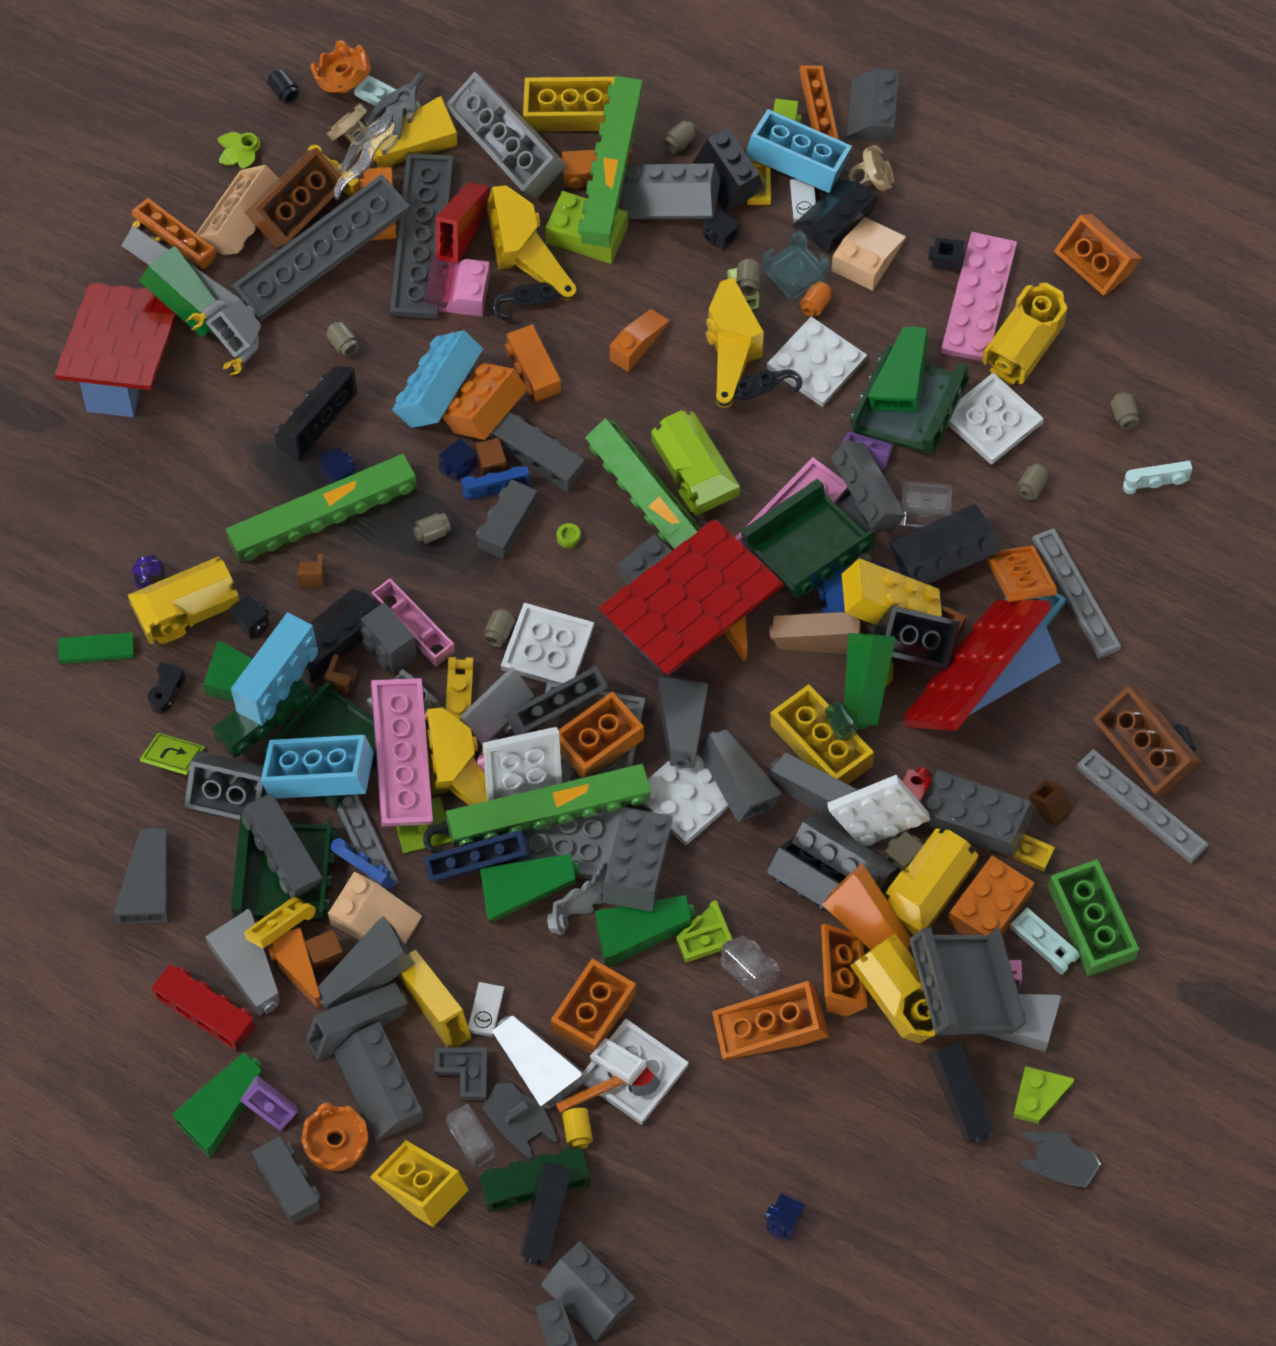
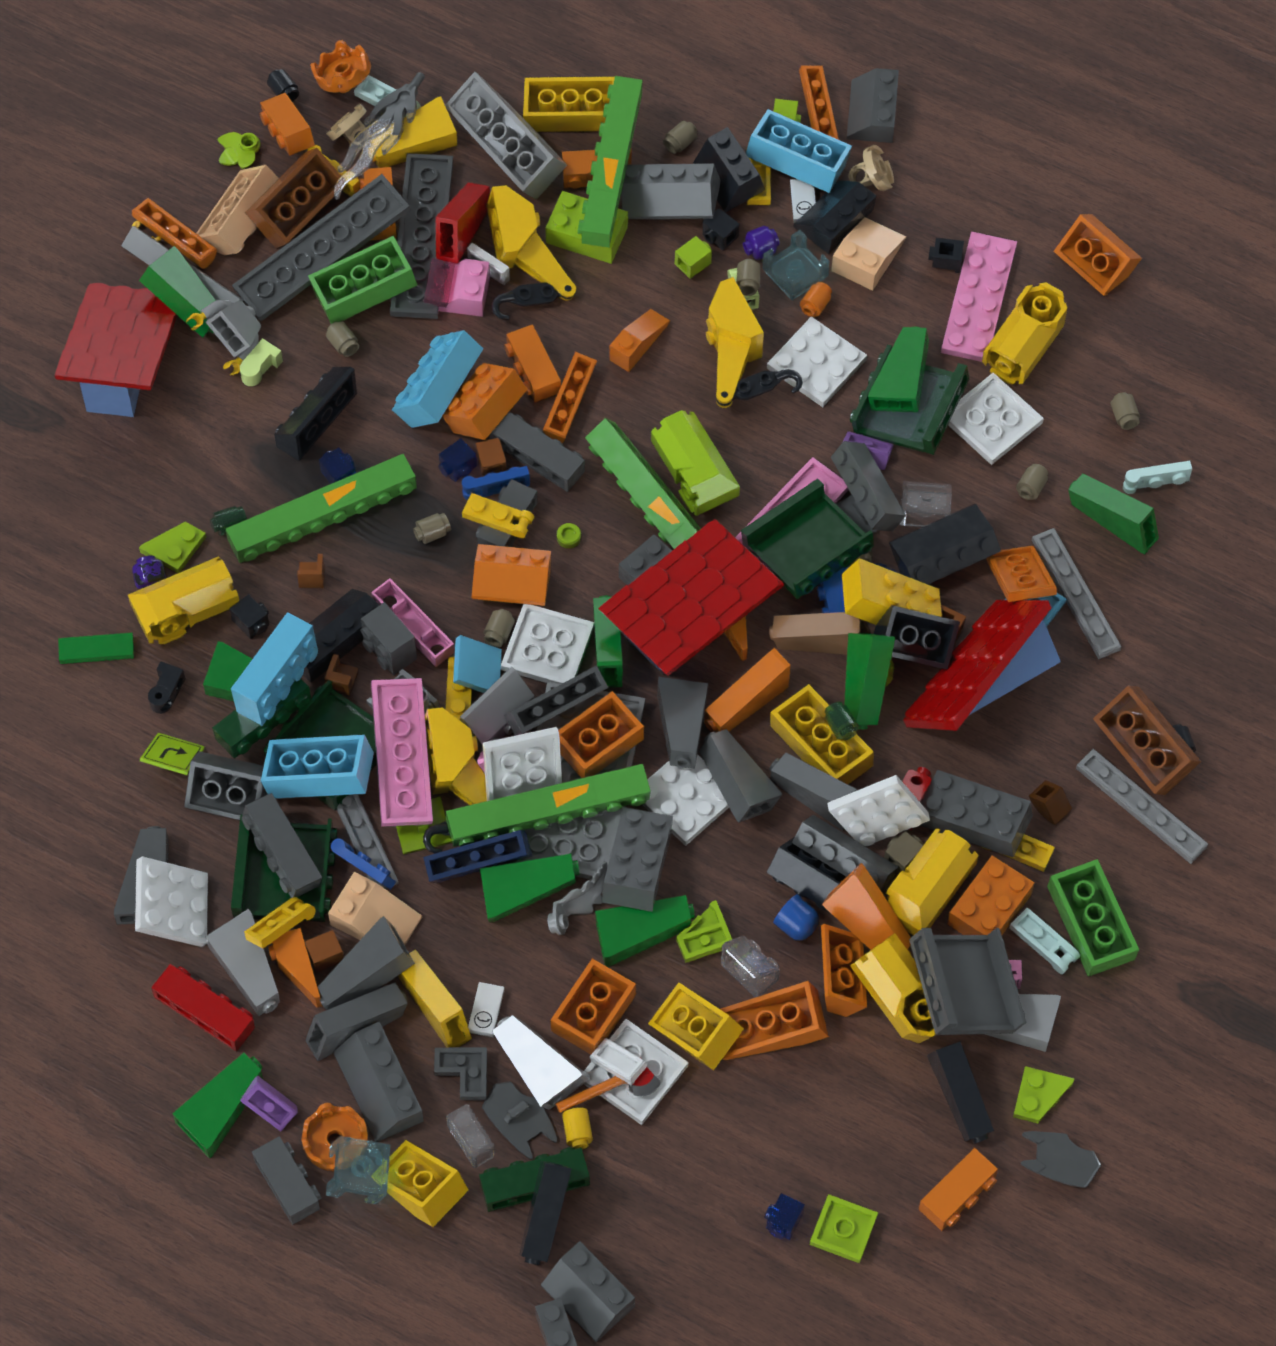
none -> white plate [135,856,208,947]
none -> lime wing [139,522,206,573]
none -> clear green brick [210,506,247,536]
none -> yellowish green leg [240,338,283,386]
none -> orange brick [259,93,315,156]
none -> bright green brick [308,236,417,324]
none -> clear light blue panel [326,1136,390,1204]
none -> medium azure tile [453,635,502,693]
none -> yellow plate [462,493,535,538]
none -> white tile [467,243,510,285]
none -> orange slope [472,544,551,606]
none -> orange brick [543,352,597,443]
none -> green slope [593,595,622,688]
none -> yellow slope [648,982,744,1071]
none -> lime brick [675,236,712,279]
none -> orange slope [704,648,791,733]
none -> dark purple head [743,226,780,260]
none -> blue helmet [773,894,819,941]
none -> lime plate [810,1194,878,1263]
none -> orange brick [919,1148,998,1231]
none -> green slope [1068,473,1159,555]

